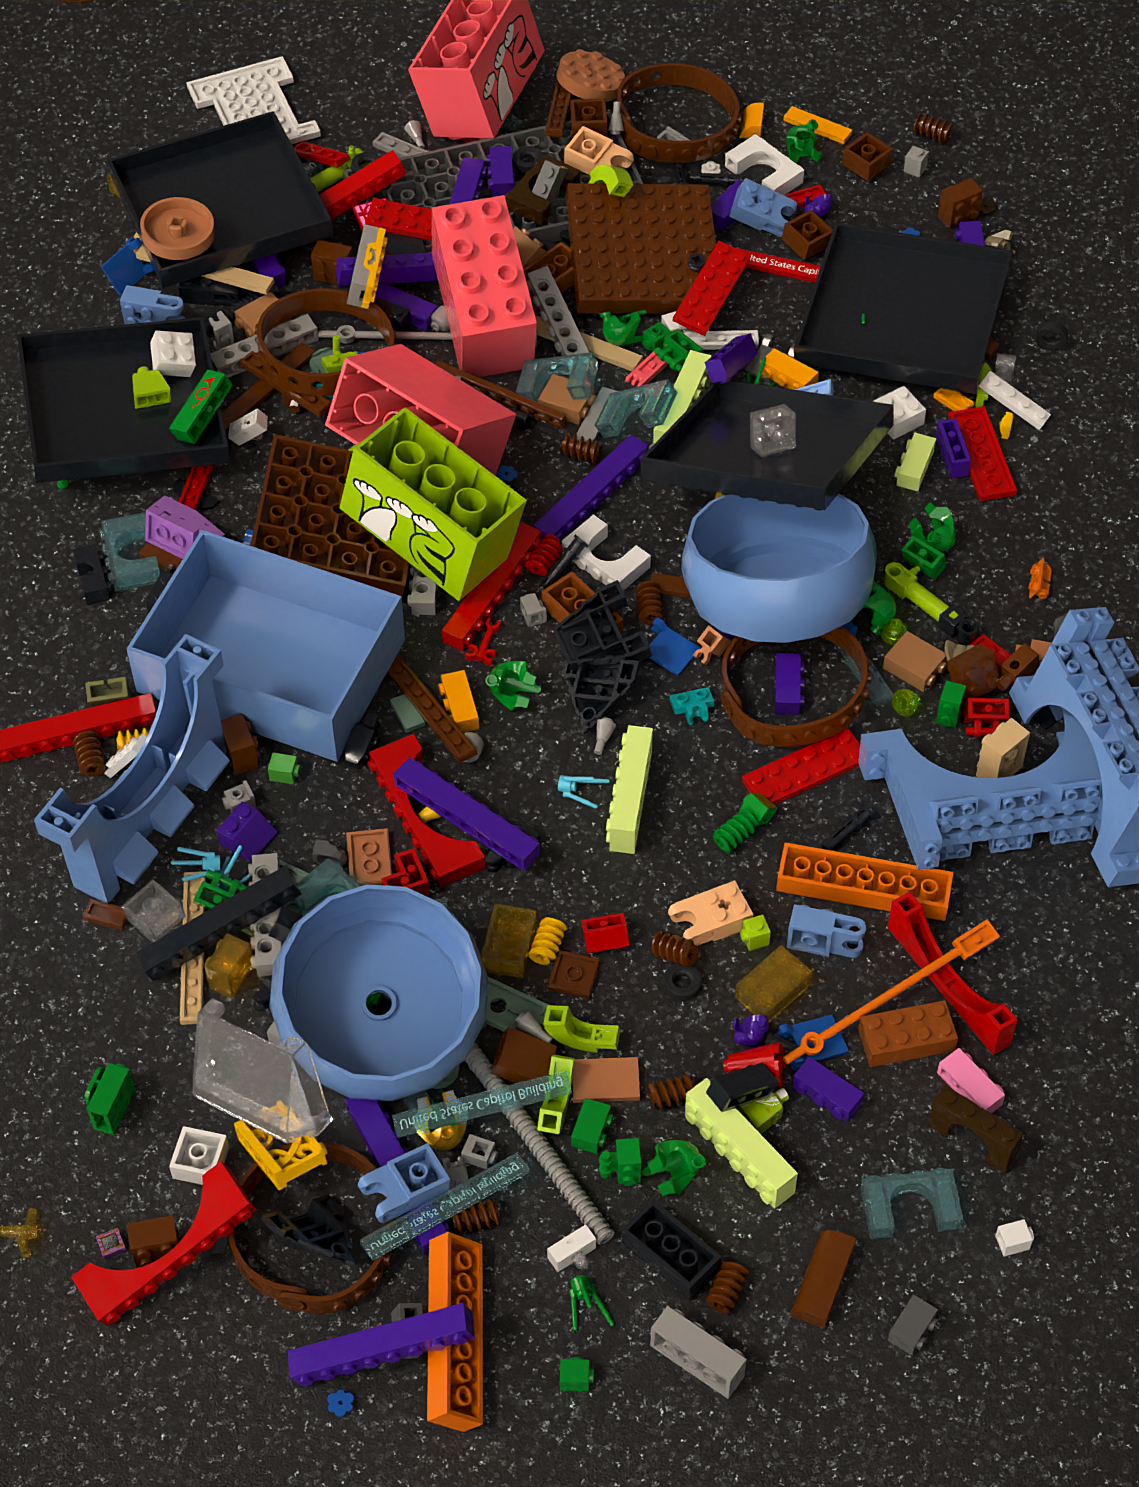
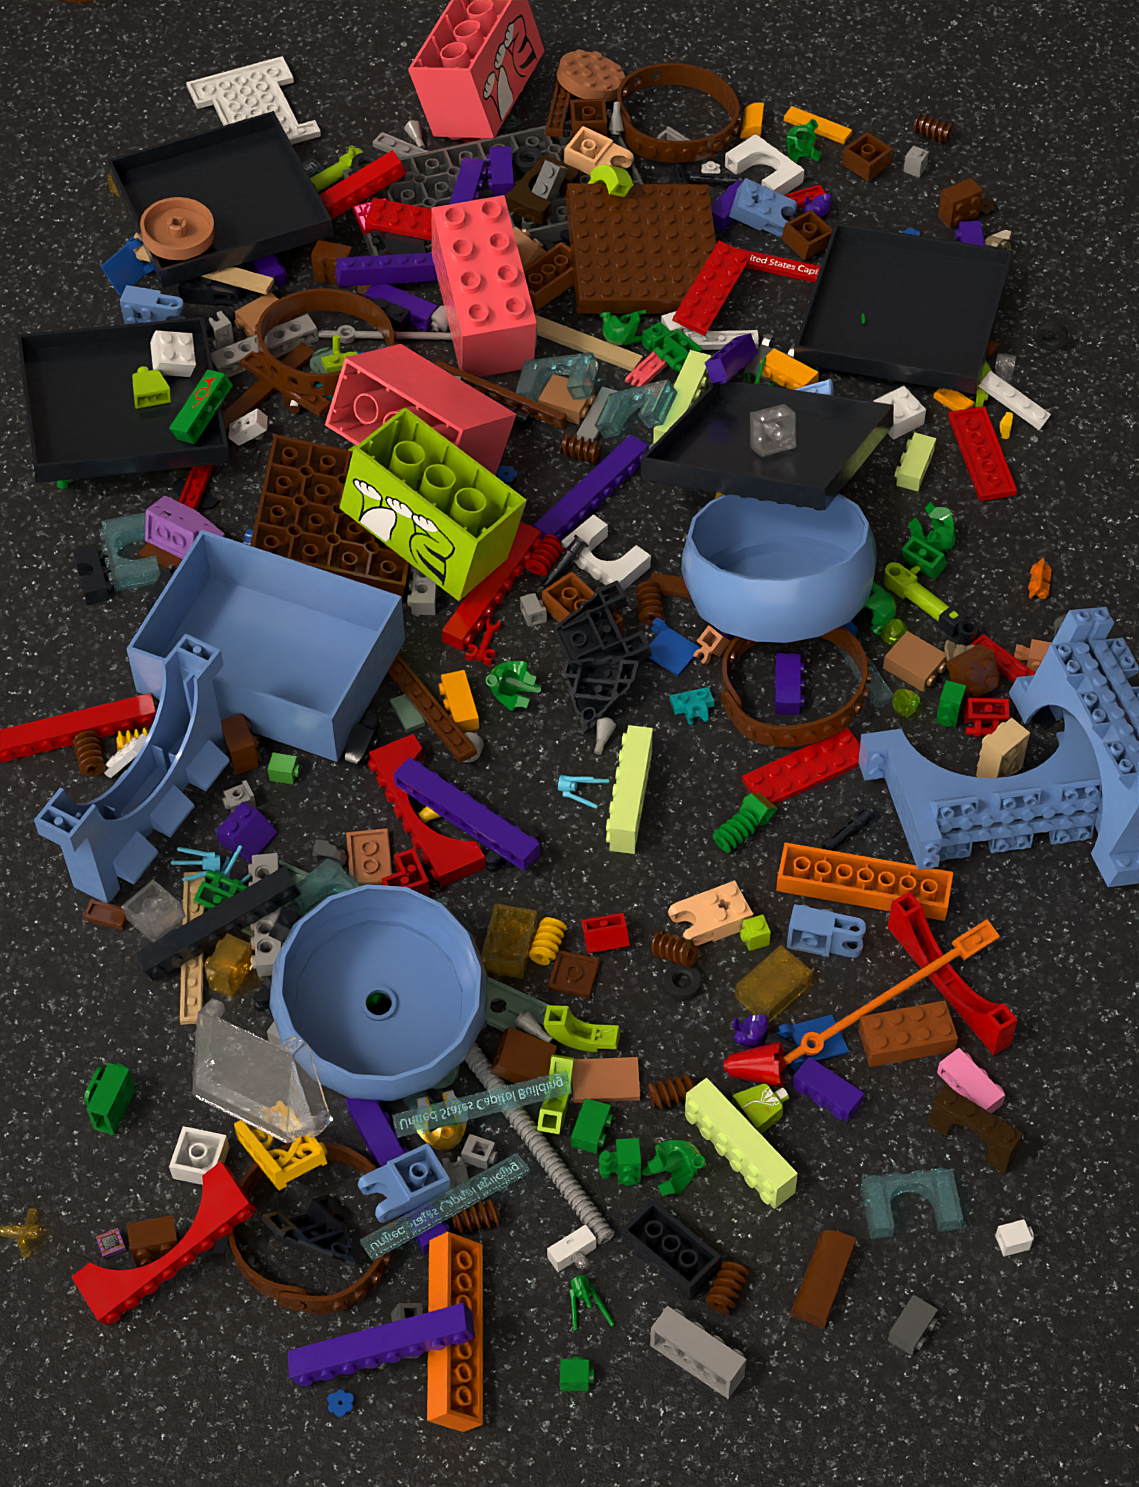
olive piece [86,677,132,707] -> none
red tile [293,141,350,168] -> none
piece [347,224,388,309] -> none
light grey brick [526,266,592,373] -> none
black bush [688,253,705,272] -> none
black brick [706,1062,779,1112] -> none
dark purple brick [936,418,971,478] -> none
reddish brown torso [996,643,1040,691] -> none

